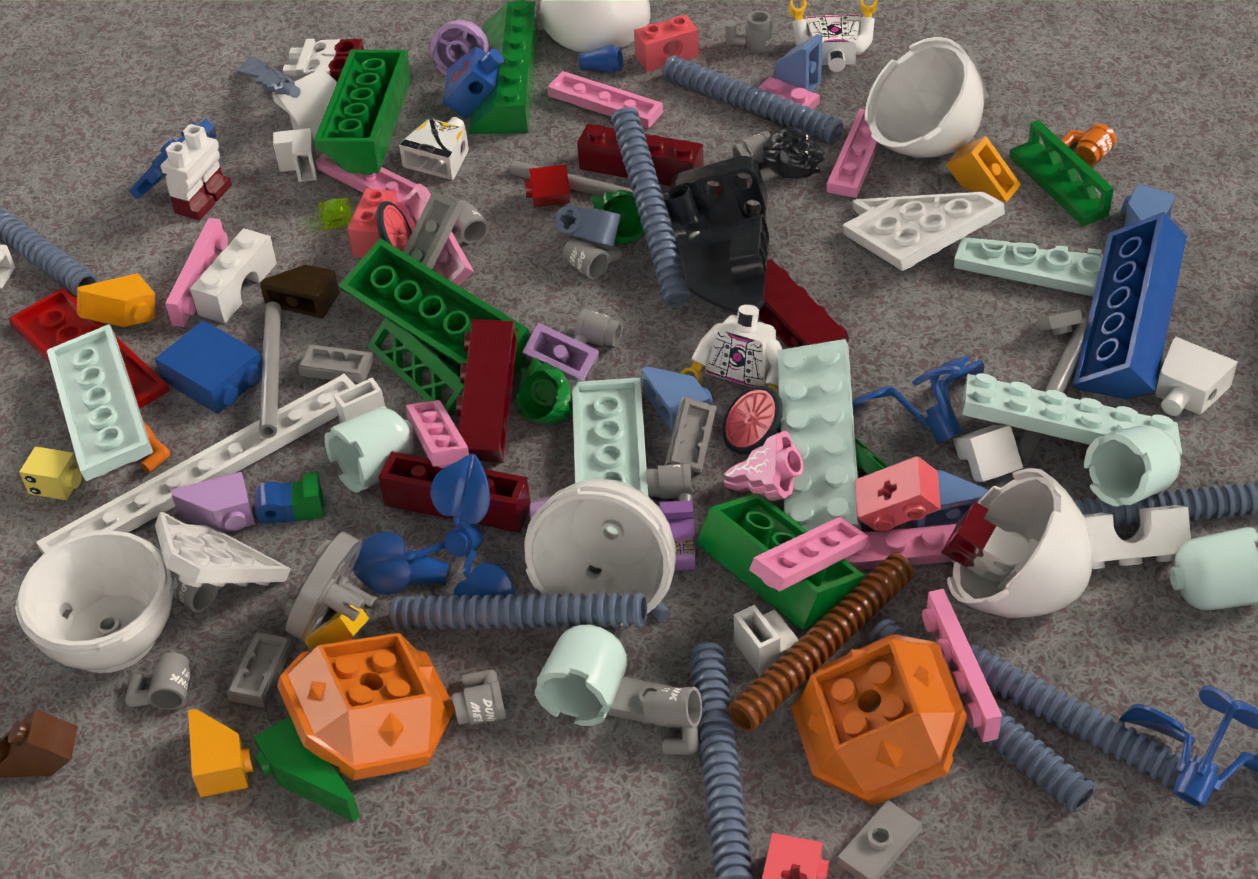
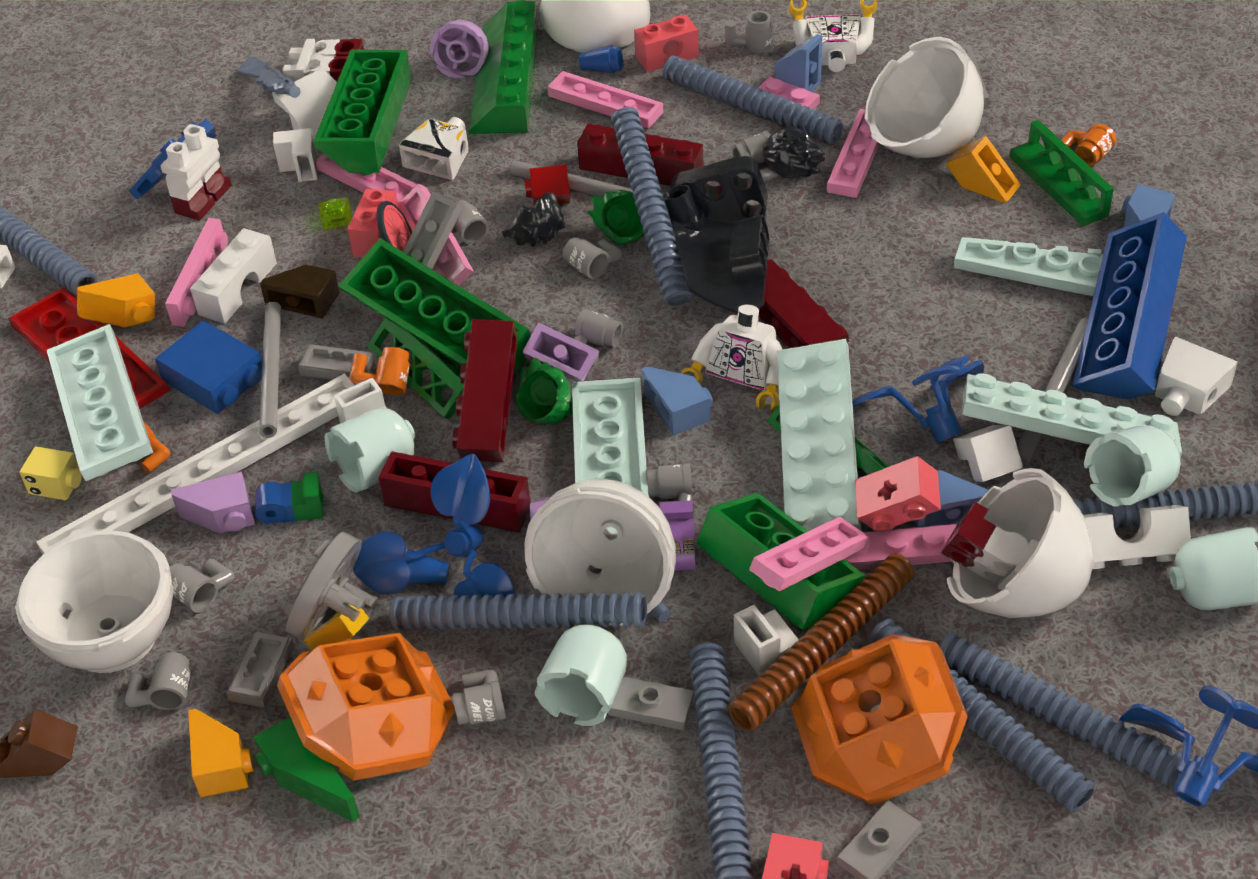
white wing [155,512,291,587] -> none
bright pink plate [406,400,469,468] -> none
blue torso [443,47,504,118] -> none
sand blue piece [555,205,621,247] -> none
light grey piece [643,687,702,755] -> none
light grey plate [665,396,717,475] -> none
coral wheel [722,386,783,454] -> none
bright pink rock [724,430,803,501] -> none
white wing [843,192,1005,271] -> none
bright pink plate [922,589,1002,743] -> none
light grey plate [1037,309,1083,335] -> none
none -> orange piece [349,347,410,396]
none -> black hair [502,192,566,247]

